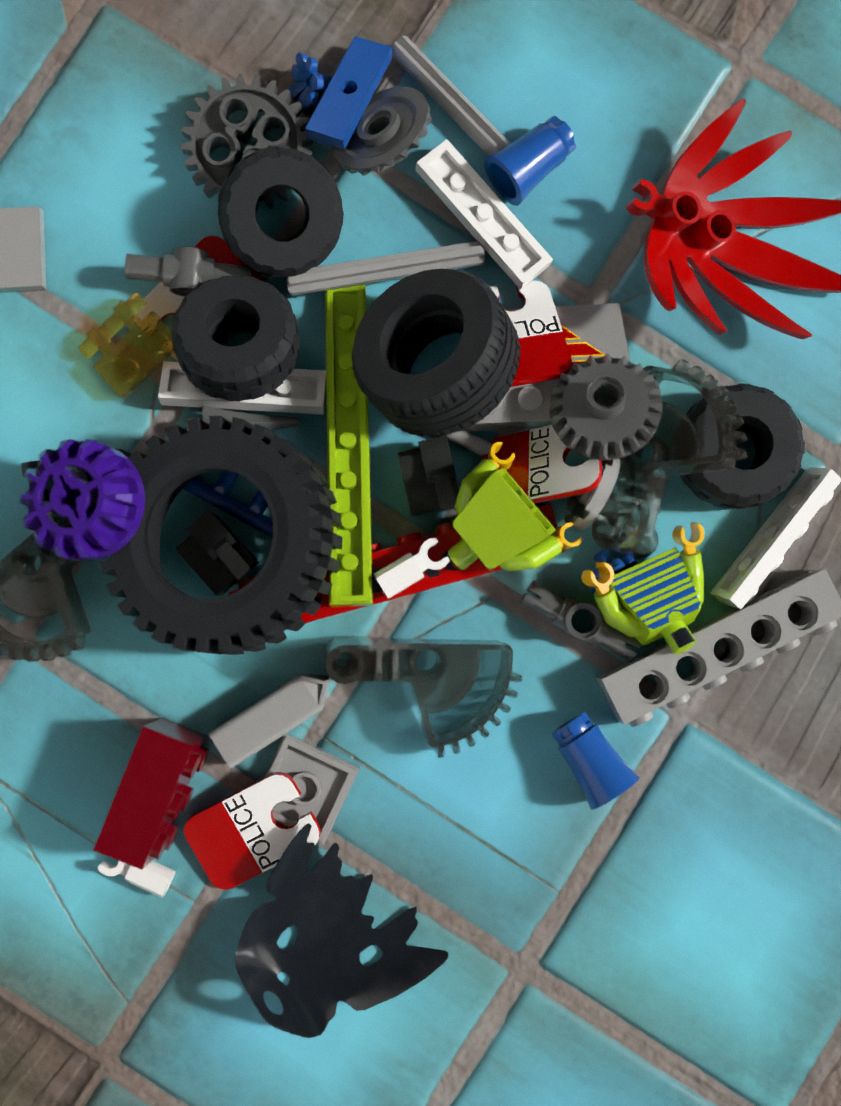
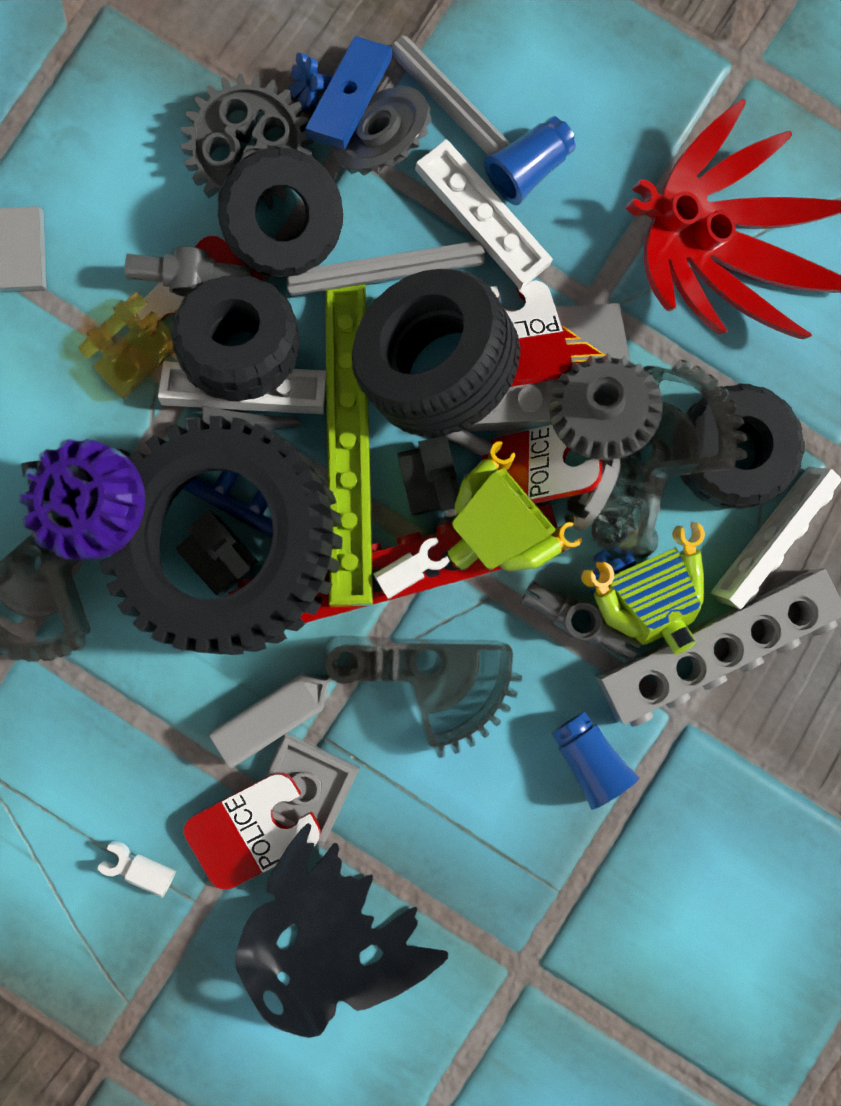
dark red brick [93,718,209,870] -> none

